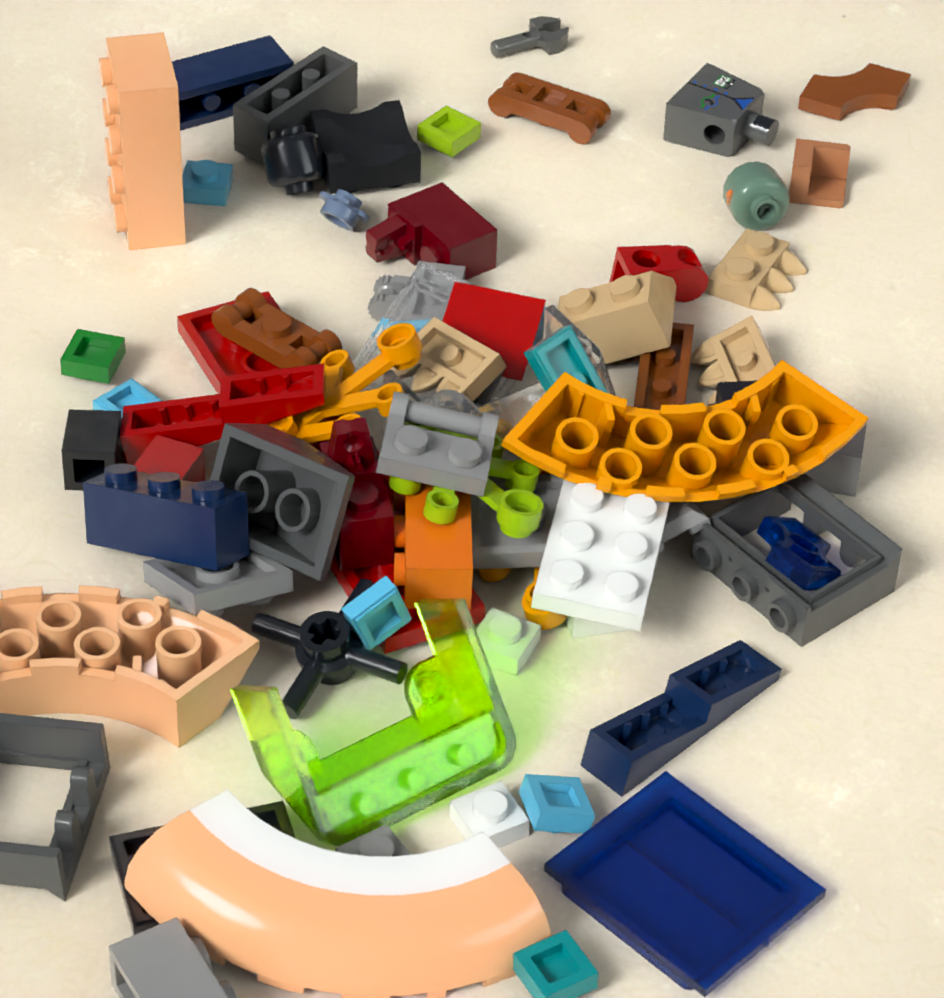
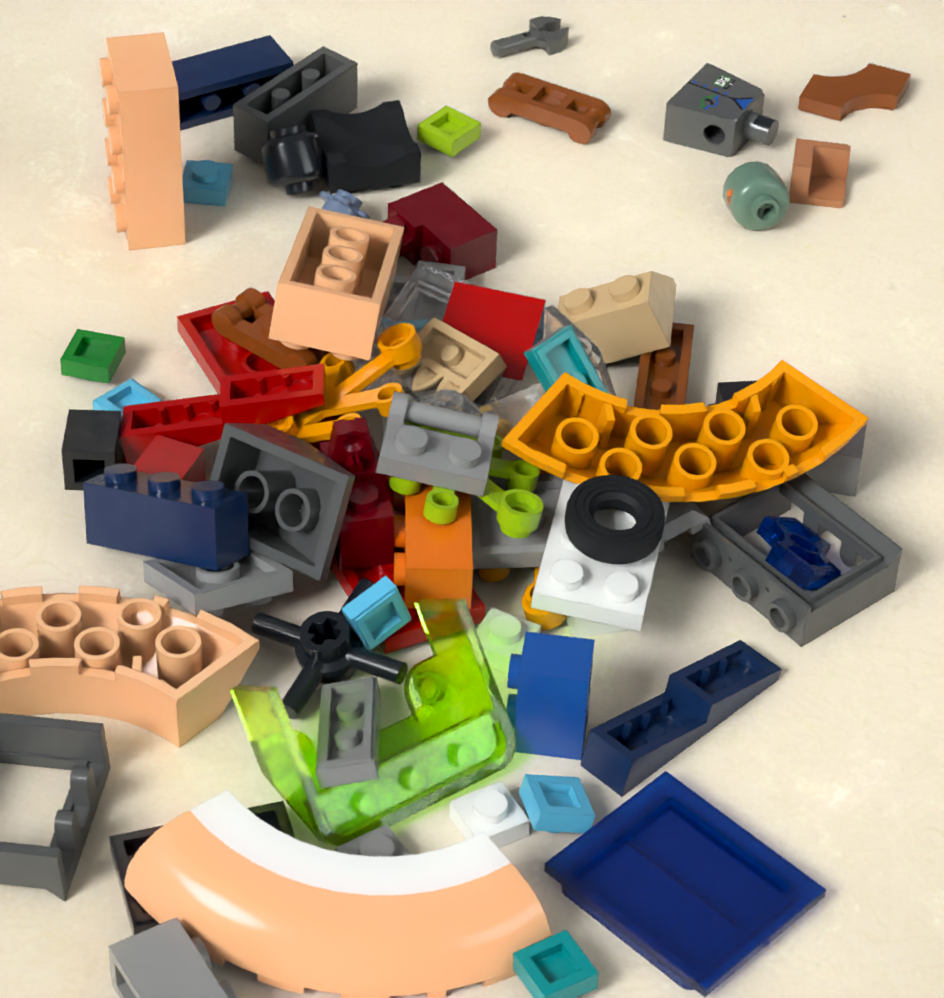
red leg [609,245,709,303] -> none
tan plate [690,315,776,406] -> none
tan plate [706,228,807,311] -> none
none -> light nougat brick [268,206,405,361]
none -> light grey tile [315,676,381,789]
none -> blue brick [505,632,595,760]
none -> black tyre [564,475,665,564]

